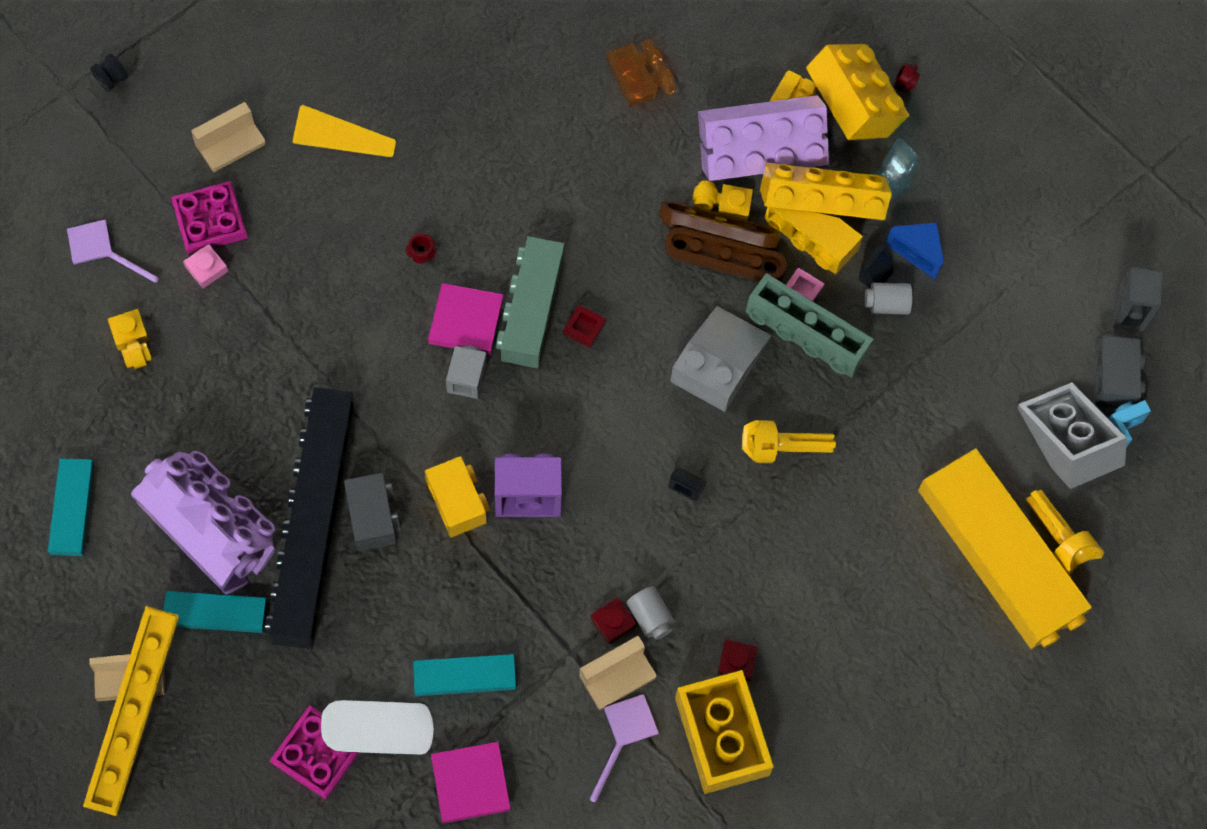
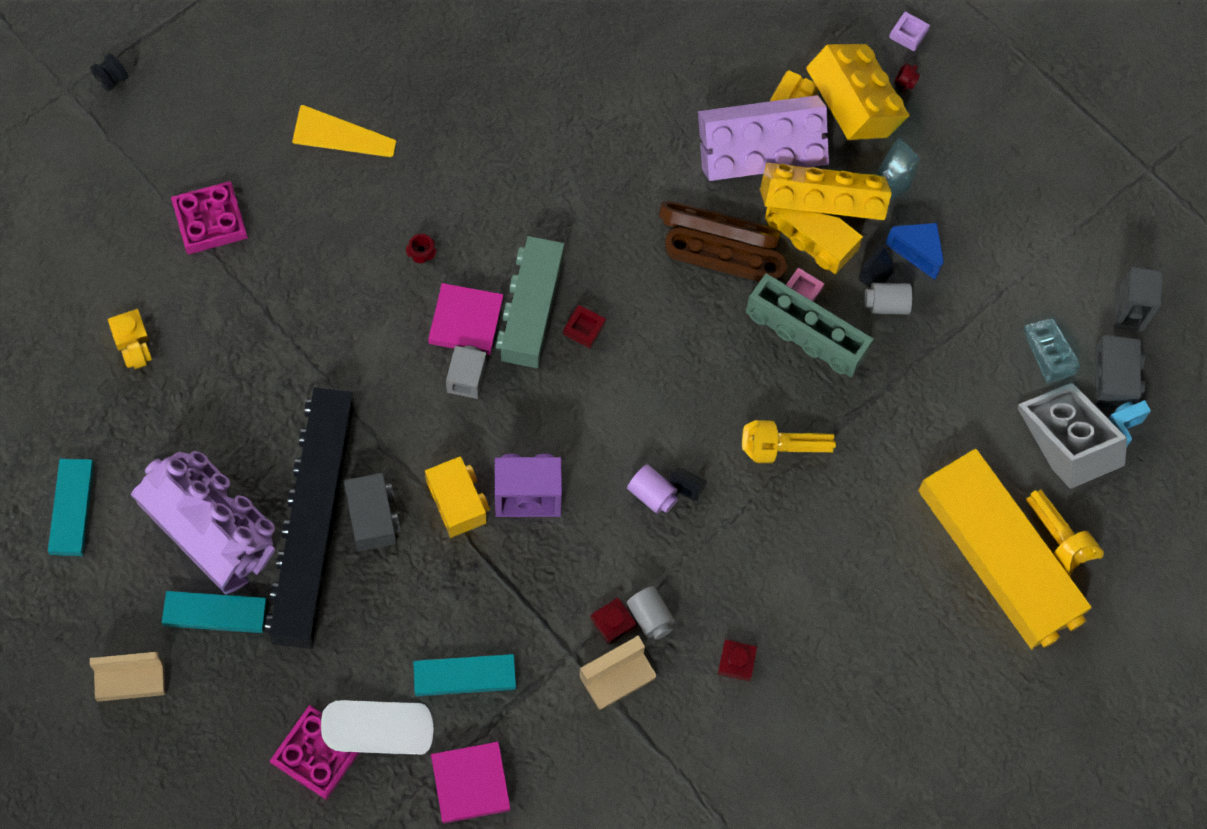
lavender piece [67,219,159,283] -> none
yellow tile [83,606,180,816] -> none
bright pink plate [183,244,229,288] -> none
tan panel [191,102,266,172] -> none
lavender piece [590,694,659,802] -> none
clear orange plate [606,39,676,107] -> none
light grey slope [670,306,772,412] -> none
yellow brick [675,670,774,794] -> none
yellow plate [692,181,753,220] -> none
none -> lavender brick [627,464,678,514]
none -> lavender tile [889,11,930,52]
none -> clear light blue slope [1023,318,1080,383]

